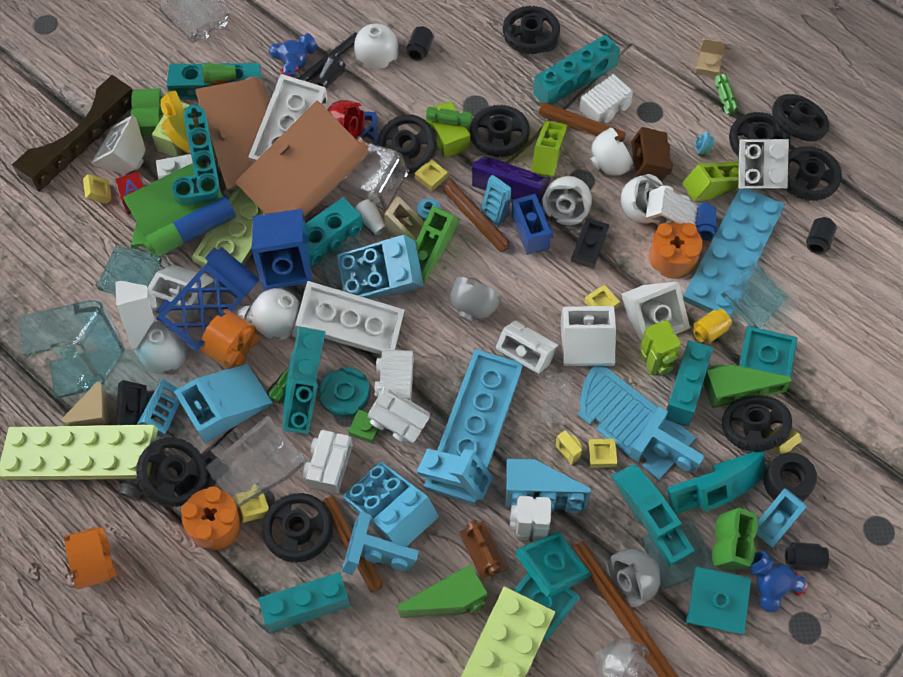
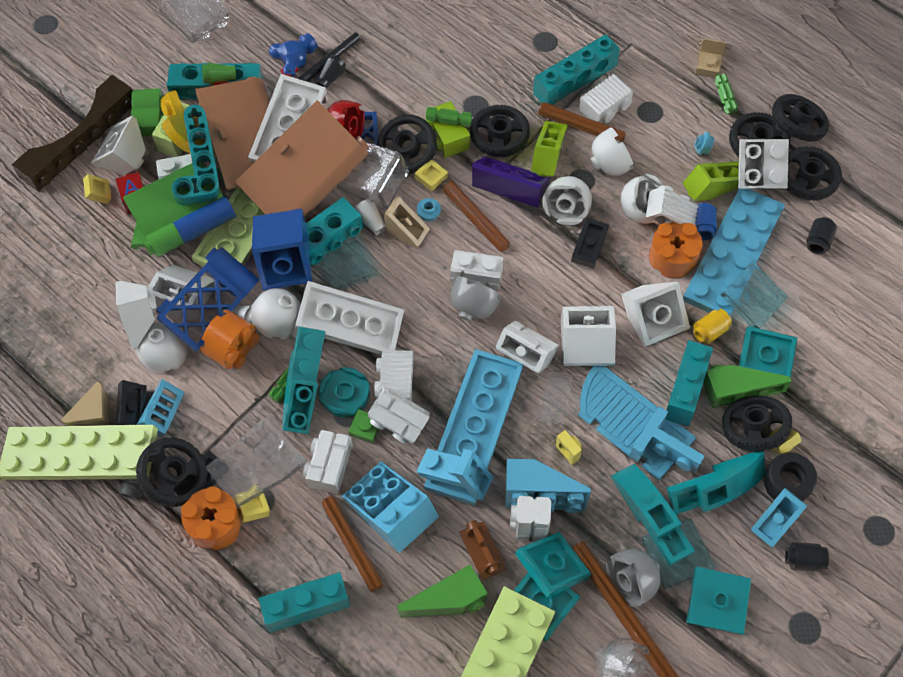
clear light blue windscreen [18,300,125,399] -> none
orange brick [64,527,117,590] -> none
clear light blue tile [97,245,163,294] -> none
medium azure slope [174,364,273,444] -> none
black wheel [262,493,333,563] -> none
medium azure slope [337,235,424,299] -> none
medium azure bracket [341,512,419,575] -> none
white cylinder [354,23,399,69] -> none
black brick [406,26,434,61] -> none
bright green slope [416,206,461,283] -> none
medium azure slope [481,175,511,226] -> none
black wheel [503,5,560,55] -> none
blue brick [511,194,553,255] -> none
light yellow plate [584,284,620,310] -> none
light yellow plate [588,439,617,468] -> none
reddish brown brick [631,127,673,182] -> none
lime brick [638,320,681,375] -> none
bright green brick [712,507,758,572] -> none
blue animal [749,551,808,612] -> none
none -> white brick [450,250,504,291]

